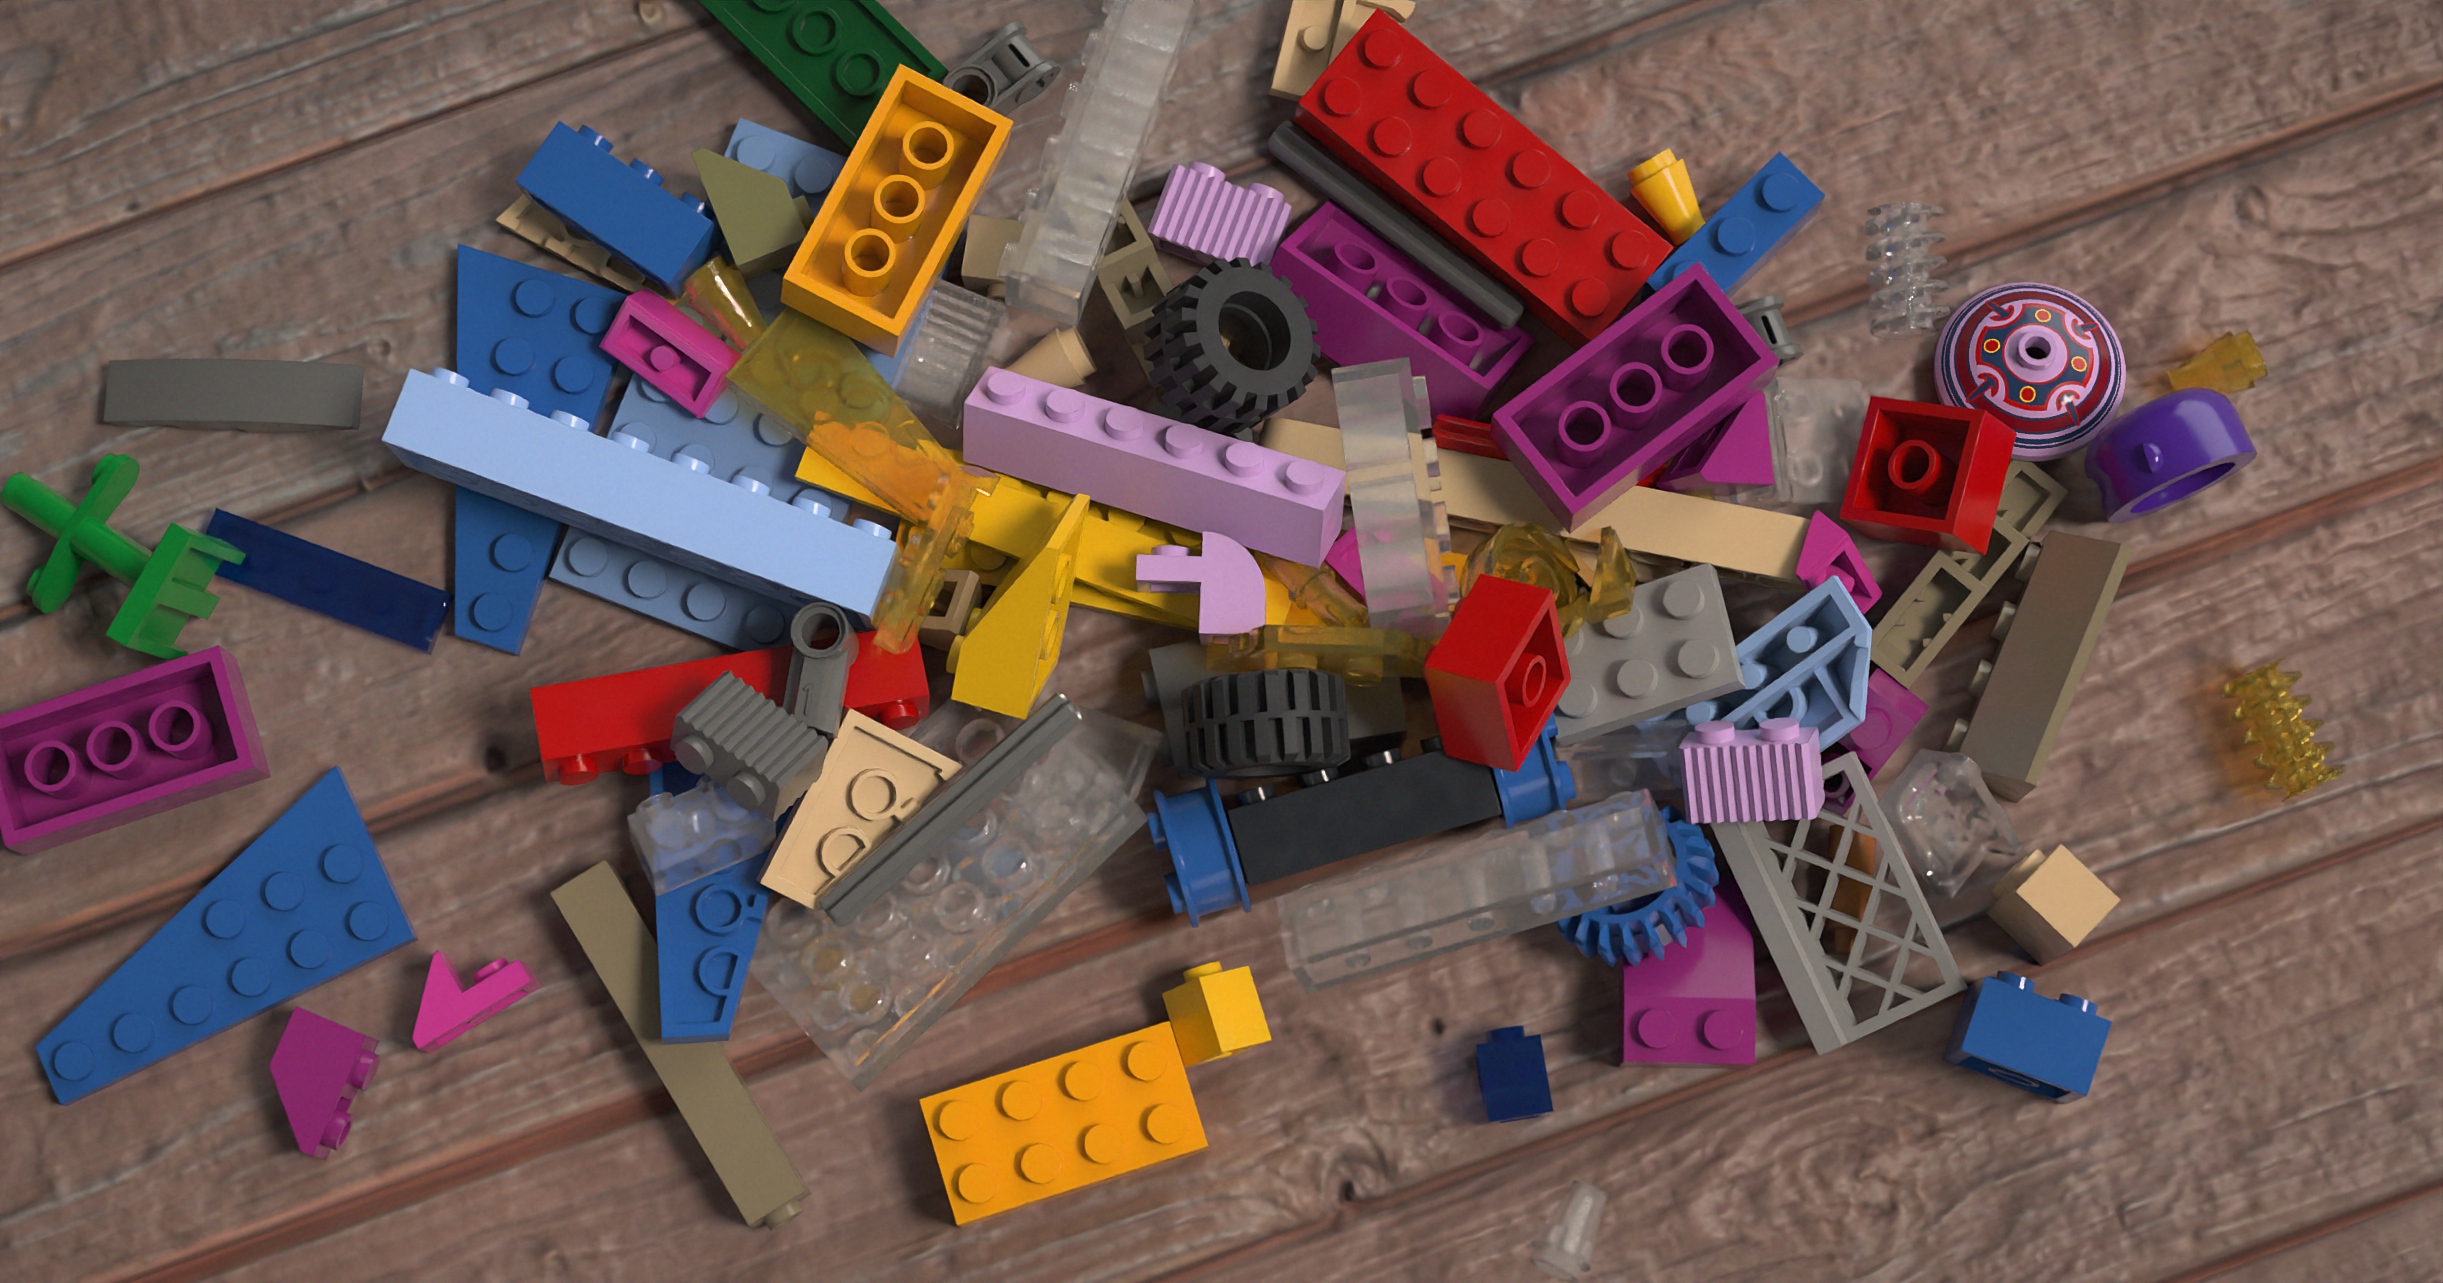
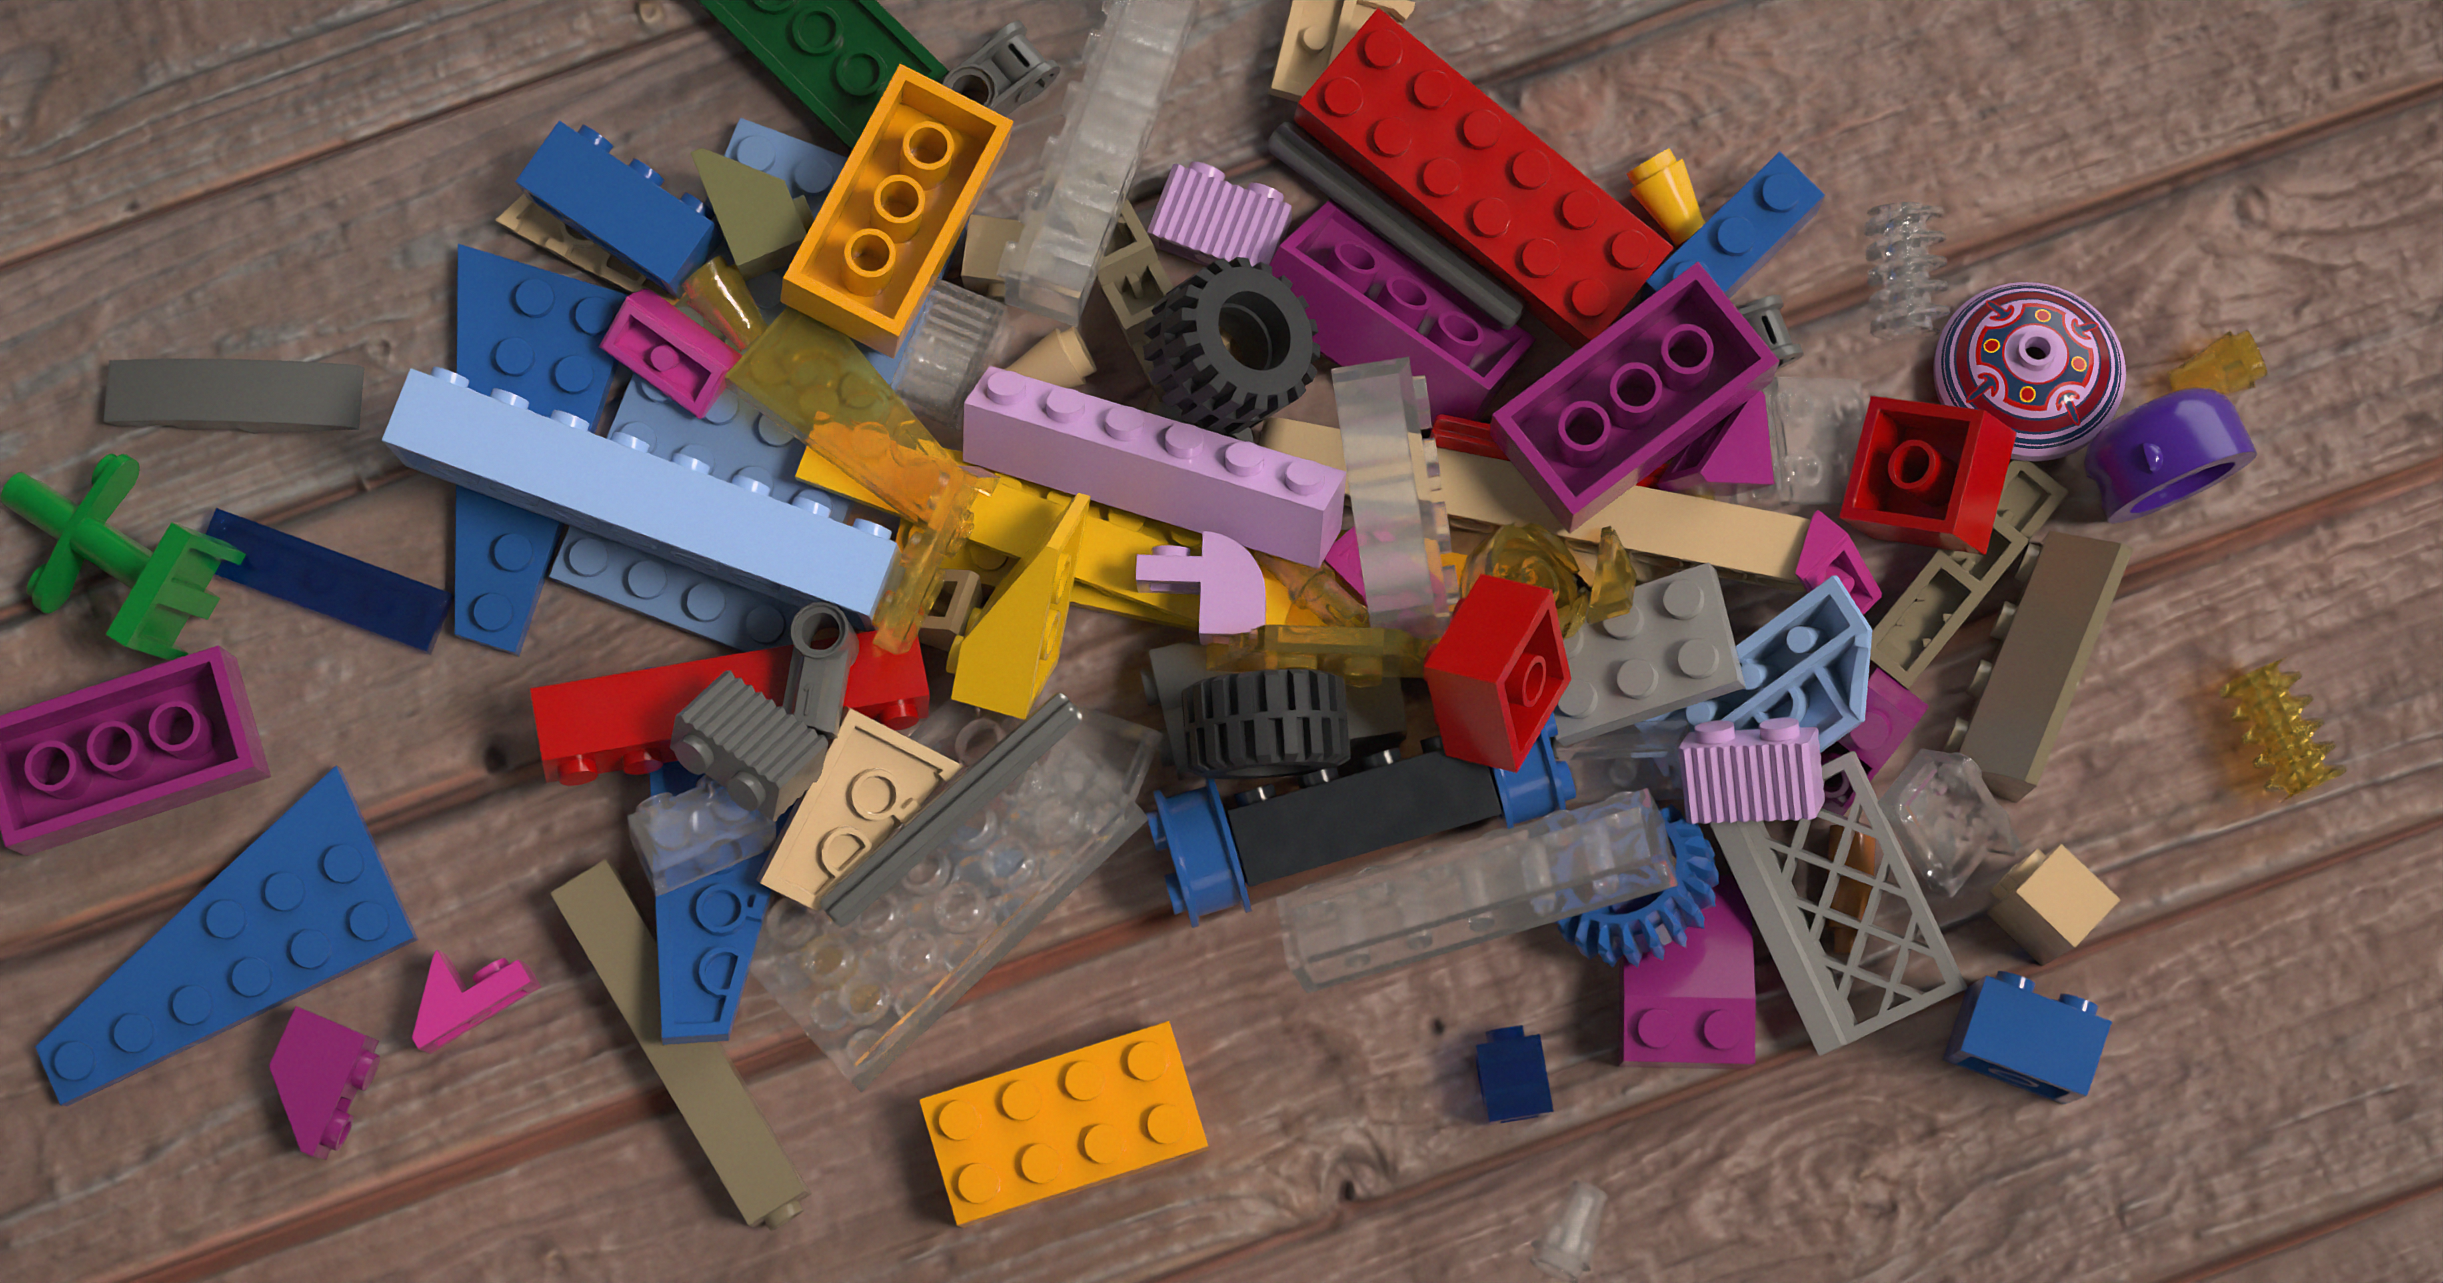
yellow brick [1162,961,1272,1068] -> none

